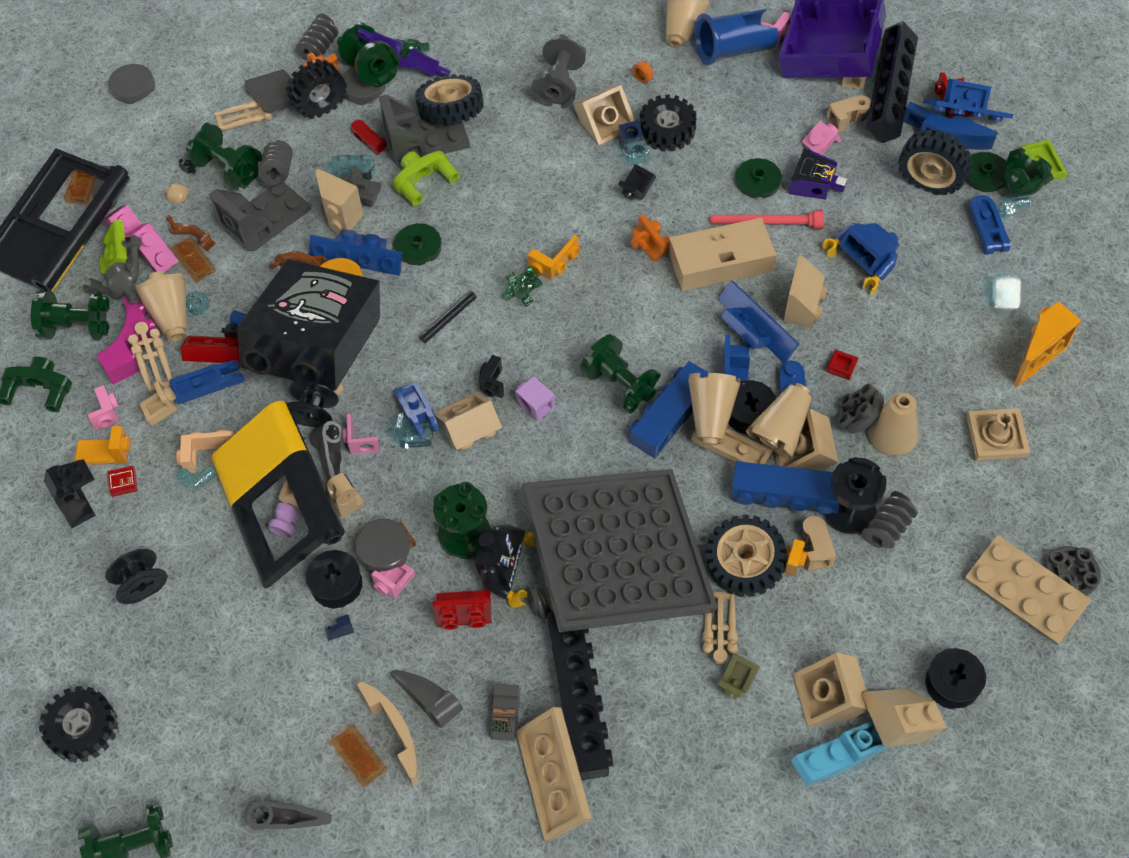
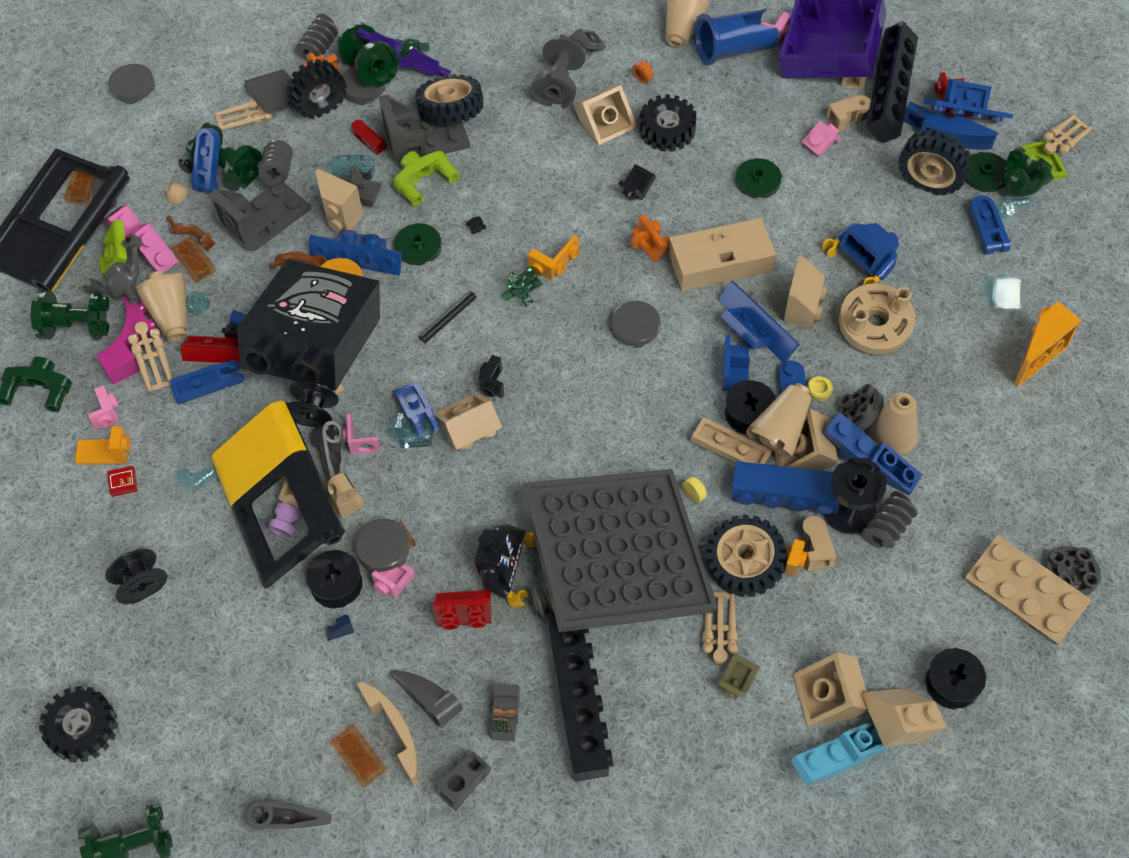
black tile [44,459,96,528] -> none
tan bracket [139,381,178,426] -> none
light nougat bracket [176,430,234,474] -> none
dark green piece [433,482,491,559] -> none
lavender brick [515,376,555,422] -> none
tan plate [516,707,592,841] -> none
dark green piece [580,334,661,414] -> none
clear light blue leg [617,120,649,166] -> none
blue brick [629,361,709,459] -> none
tan cone [688,373,741,445] -> none
coral piece [709,210,824,229] -> none
torso [789,148,848,200] -> none
red tile [826,349,859,381] -> none
tan plate [966,408,1030,461] -> none
none -> blue plate [192,128,220,194]
none -> dark grey leg [436,752,491,811]
none -> black piece [466,216,487,235]
none -> dark grey slope [568,29,606,50]
none -> dark grey tile [611,301,661,348]
none -> light yellow tile [682,477,707,504]
none -> light yellow tile [807,376,833,401]
none -> blue slope [822,412,923,495]
none -> tan piece [839,283,915,355]
none -> tan piece [1042,114,1092,155]

